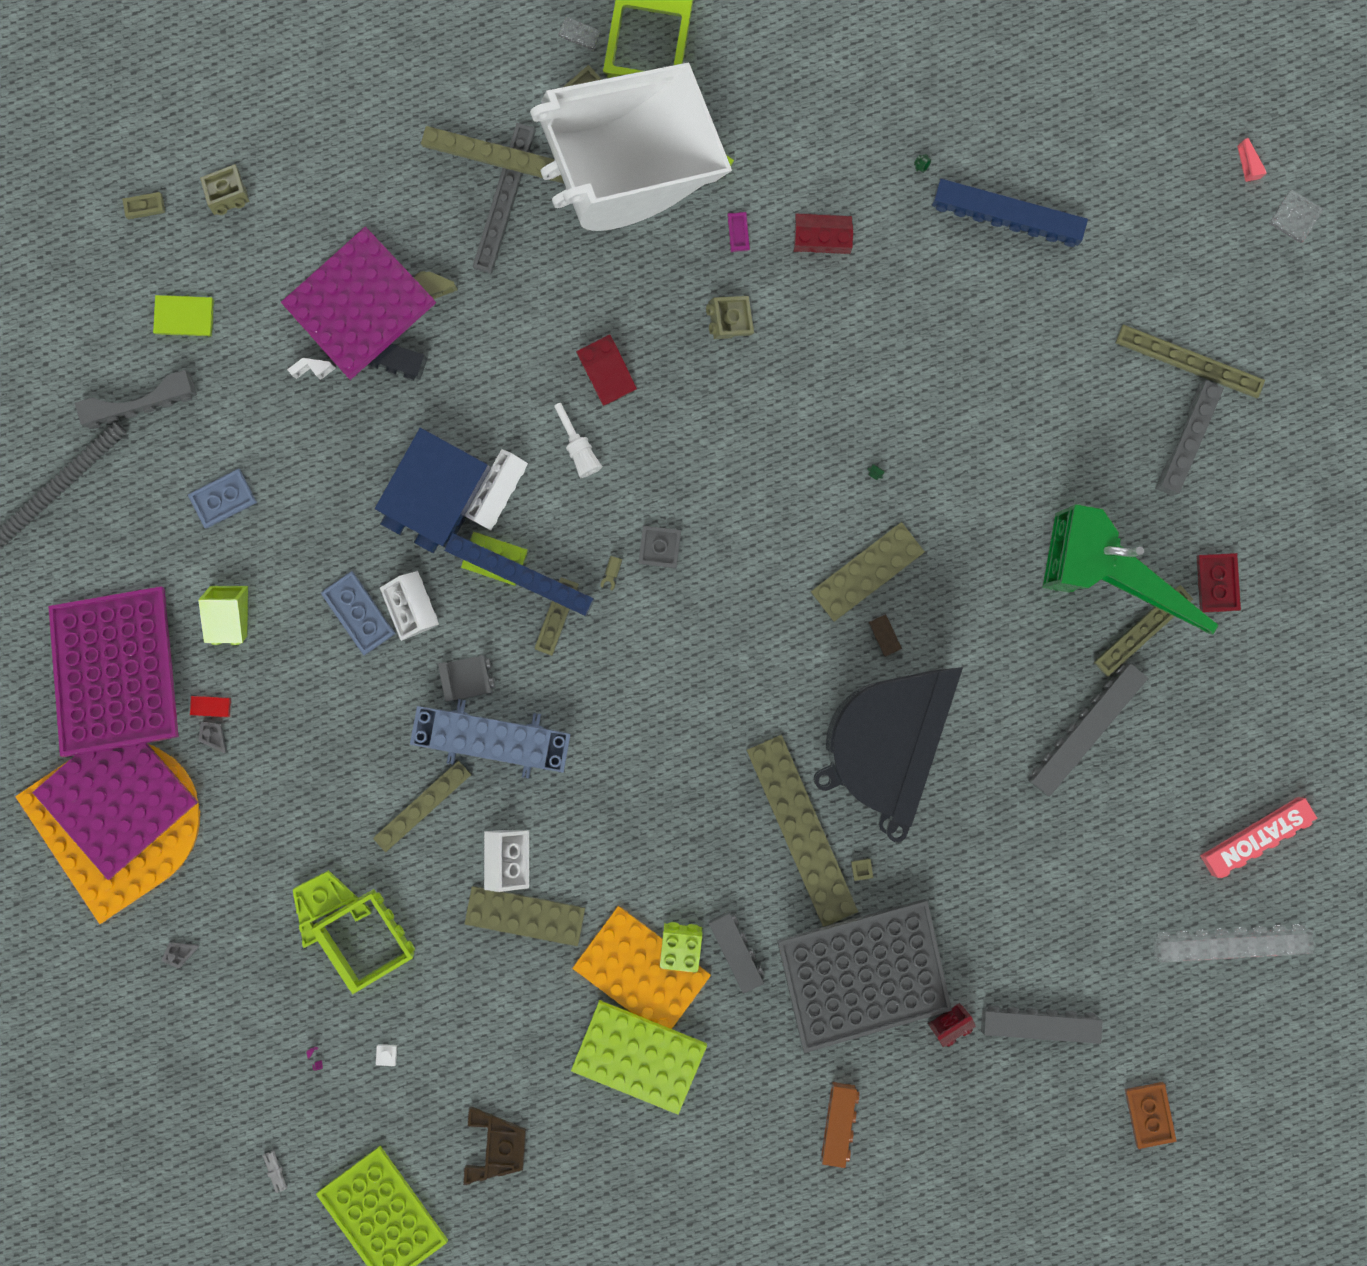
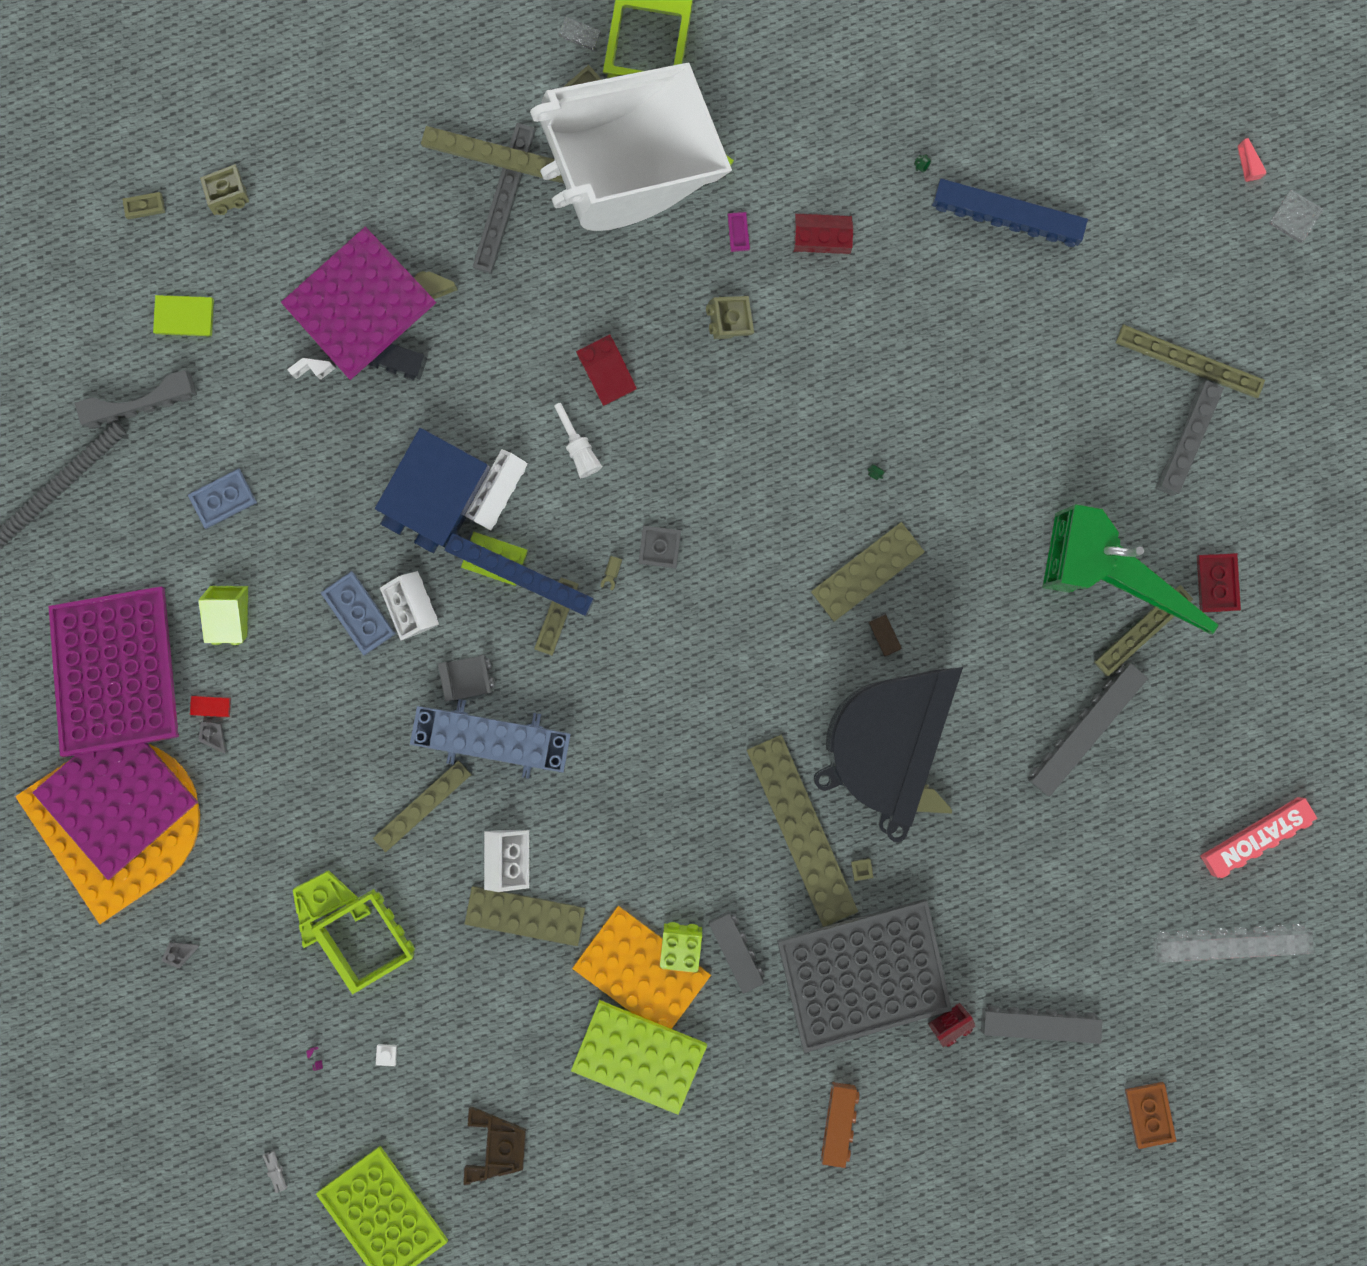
none -> olive slope [917,784,952,814]

